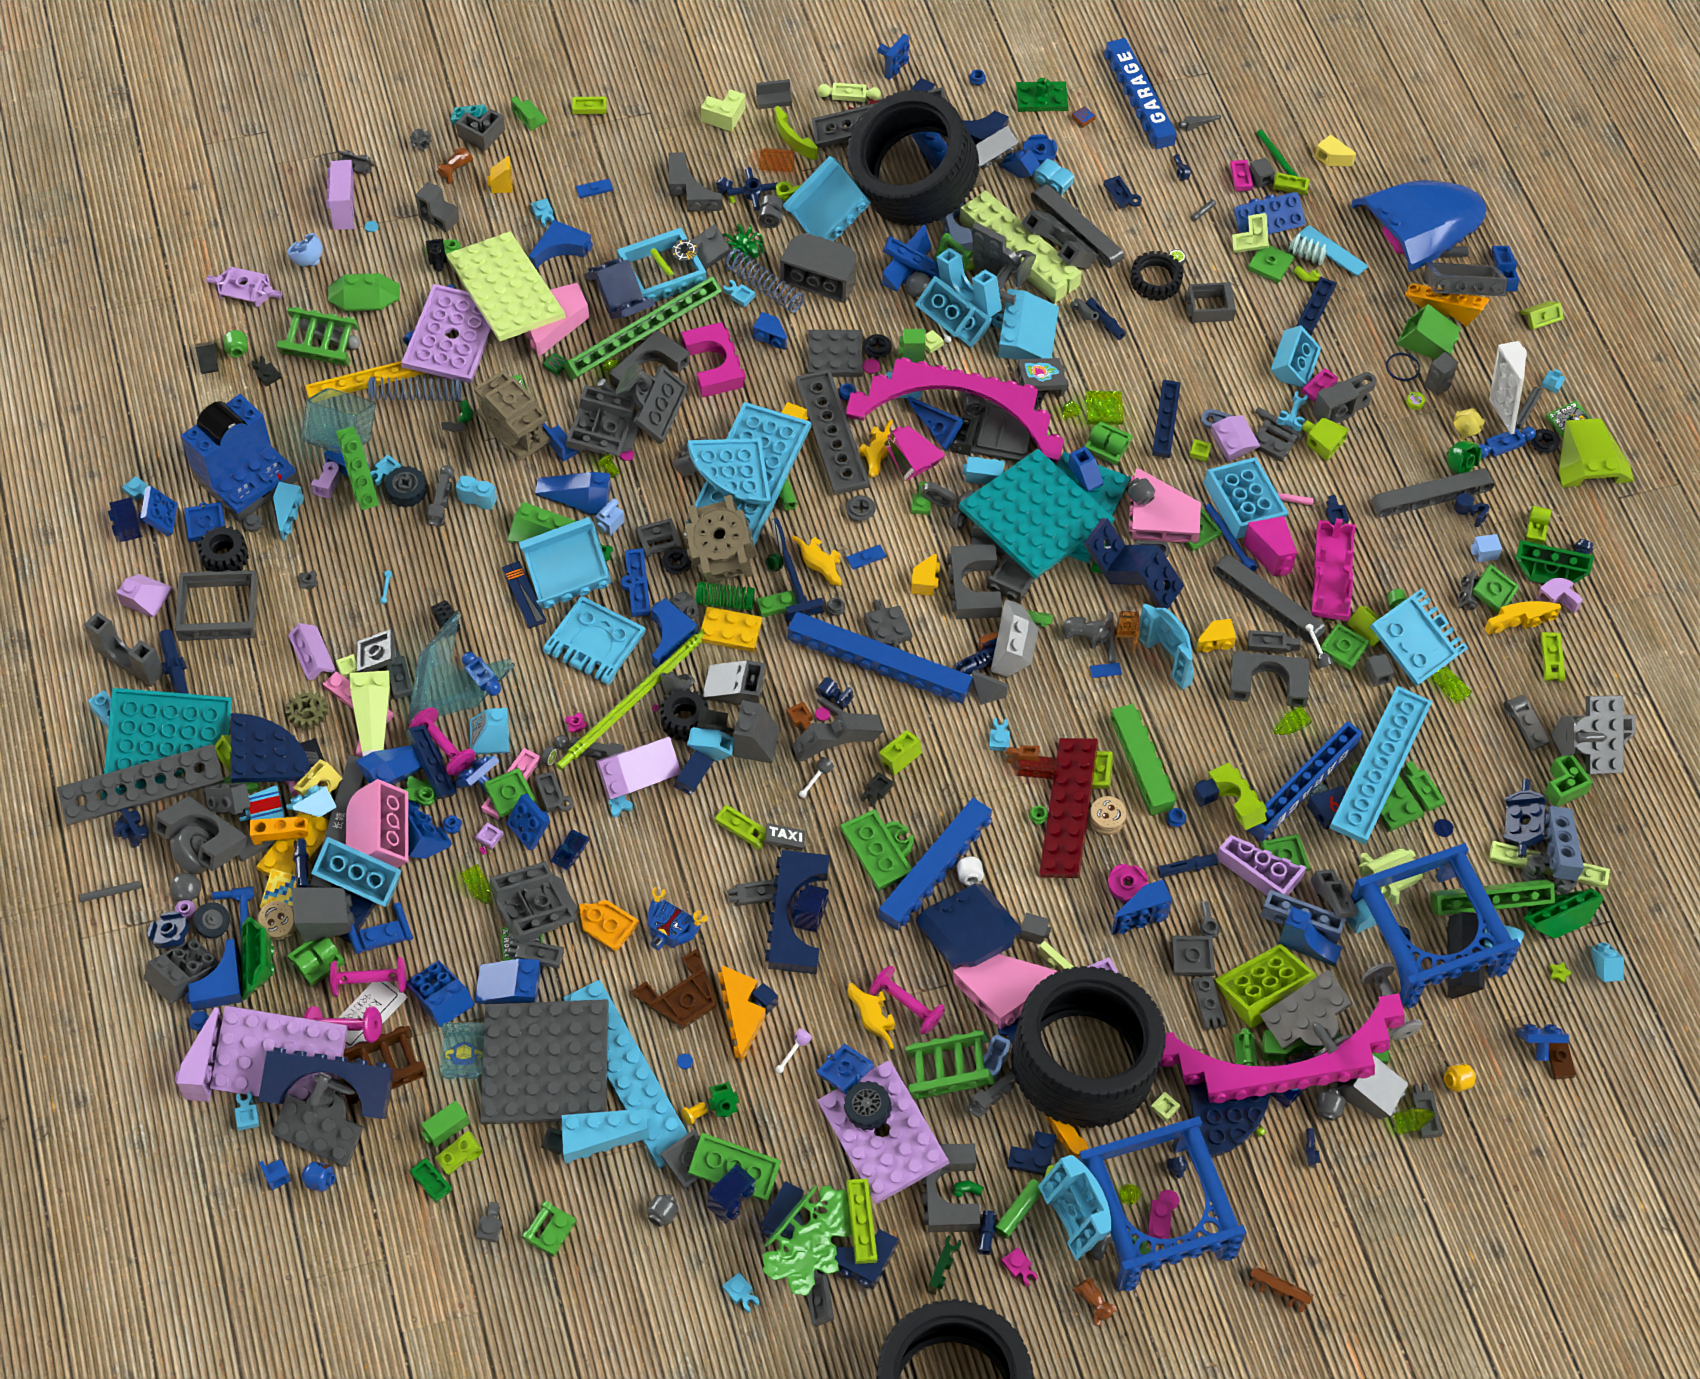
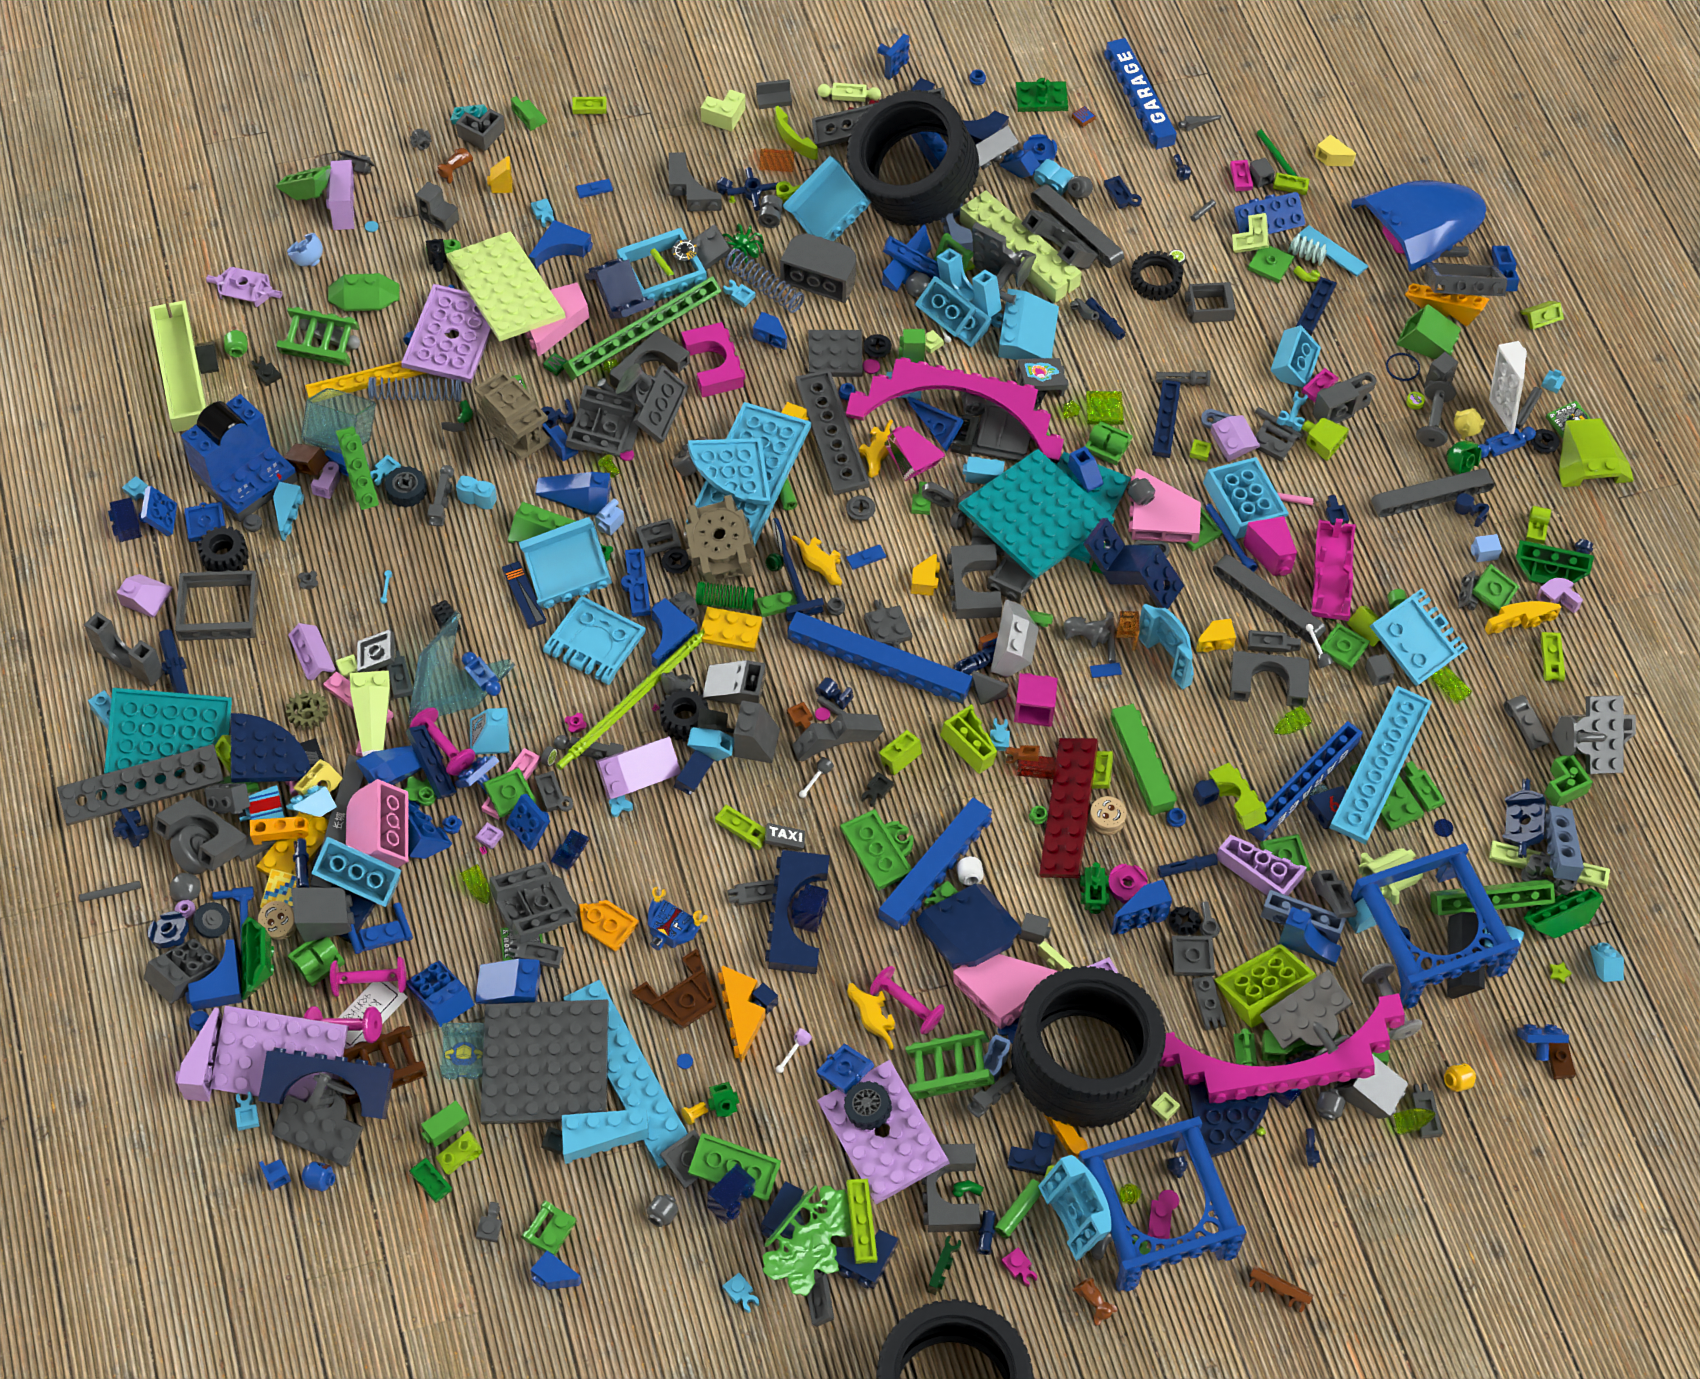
none -> yellowish green piece [149,300,210,433]
none -> bright green wedge [276,165,331,201]
none -> reddish brown brick [284,443,329,476]
none -> blue slope [530,1250,582,1290]
none -> dark blue leg [541,399,574,428]
none -> bright green plate [924,881,958,907]
none -> lime wedge [940,704,997,774]
none -> dark pink slope [1014,673,1058,727]
none -> dark grey head [1068,176,1093,198]
none -> green brick [1080,862,1109,914]
none -> dark grey pin [1156,370,1211,386]
none -> black gear [1169,905,1201,936]
none -> dark grey hose [1416,381,1456,447]

